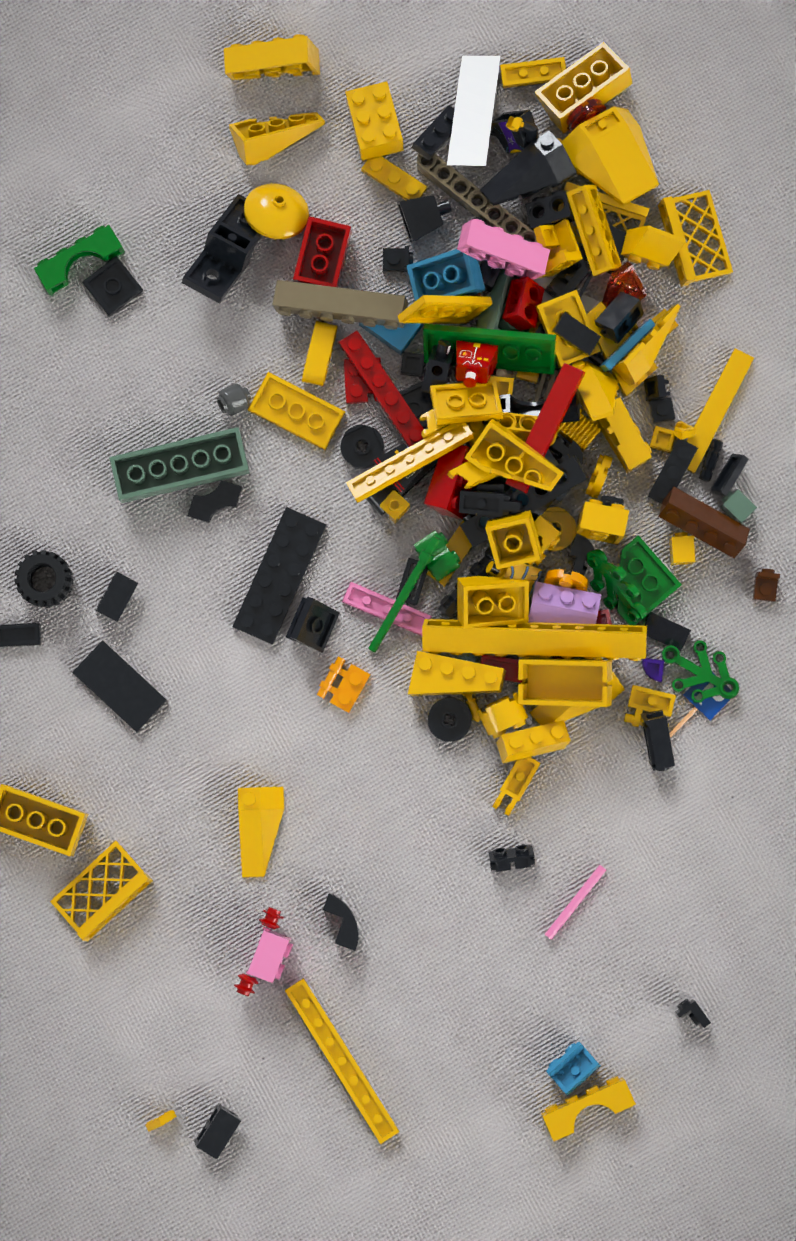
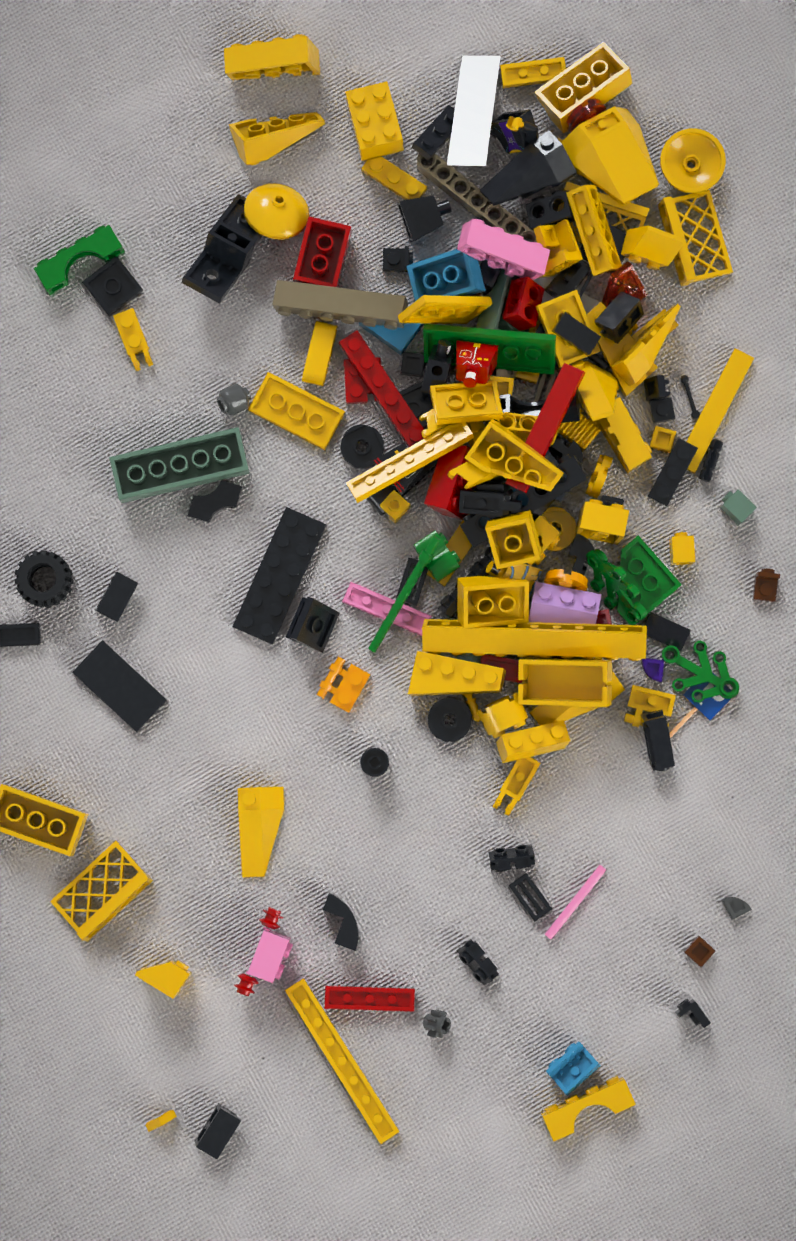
dark azure tile [599,318,655,372] -> none
reddish brown brick [658,487,750,559] -> none
yellow tile [673,421,697,440] -> none
black tile [711,453,749,496] -> none
none -> yellow hinge [113,308,153,371]
none -> yellow slope [135,960,192,999]
none -> red plate [324,985,415,1012]
none -> black wheel [360,748,389,777]
none -> dark grey gear [423,1010,451,1038]
none -> black hinge [456,939,499,985]
none -> black tile [508,873,552,922]
none -> yellow dish [660,128,726,193]
none -> black hinge [680,375,700,419]
none -> reddish brown plate [684,935,716,967]
none -> dark grey tile [721,897,752,920]

